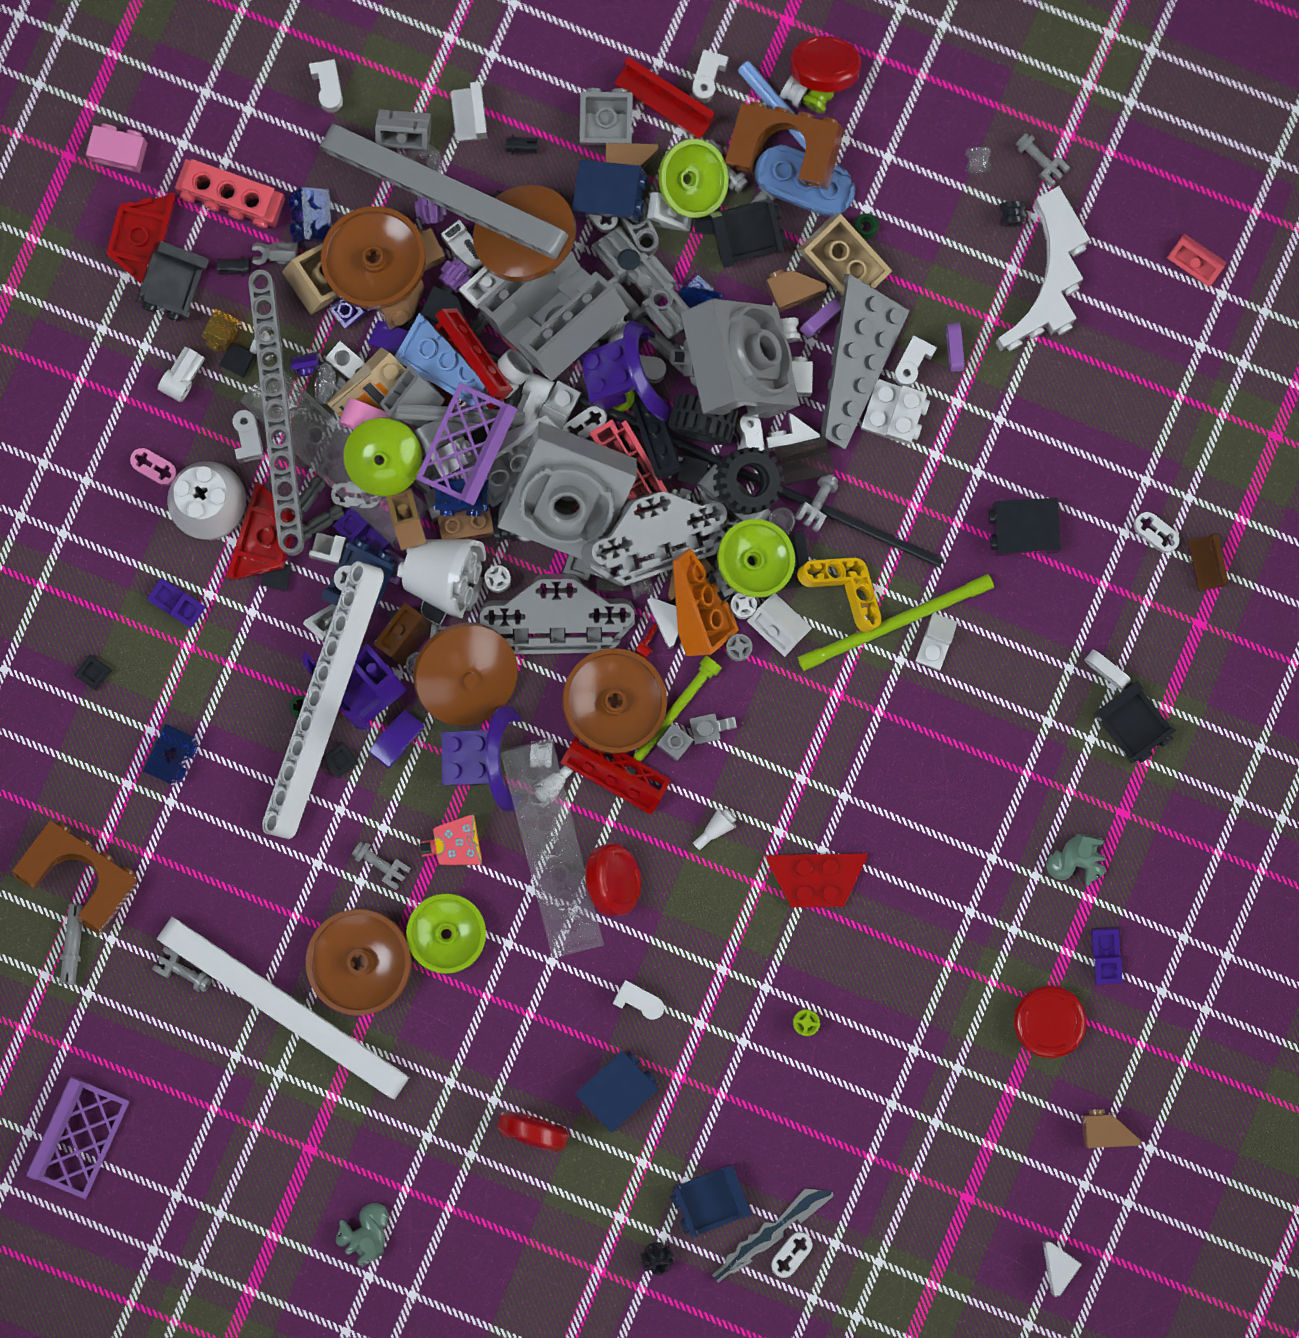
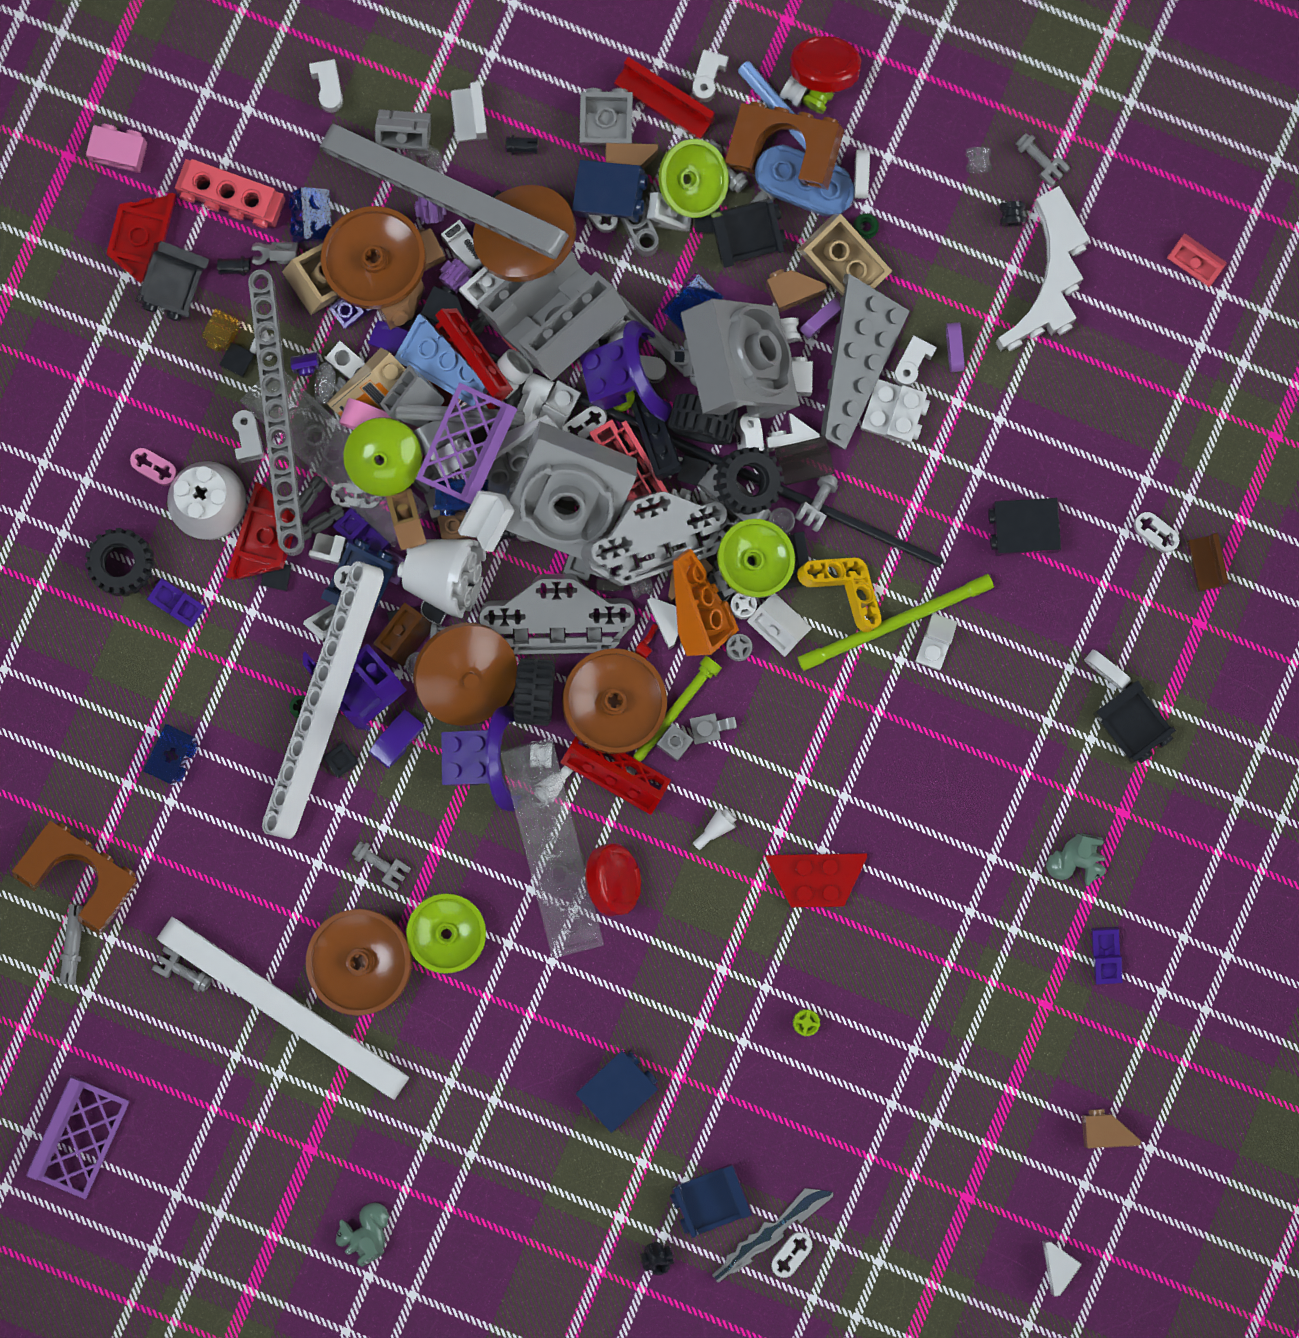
black tile [75,654,112,691] -> none
white piece [158,347,205,402] -> none
coral torso [420,814,483,865] -> none
white wheel [484,565,511,593] -> none
red piece [497,1110,569,1152] -> none
light grey piece [591,226,690,339] -> none
white leg [613,980,664,1020] -> none
red piece [1013,985,1087,1058] -> none
none -> black tyre [85,528,155,597]
none -> white panel [458,491,514,552]
none -> black tyre [514,658,555,726]
none -> white beam [854,150,870,199]

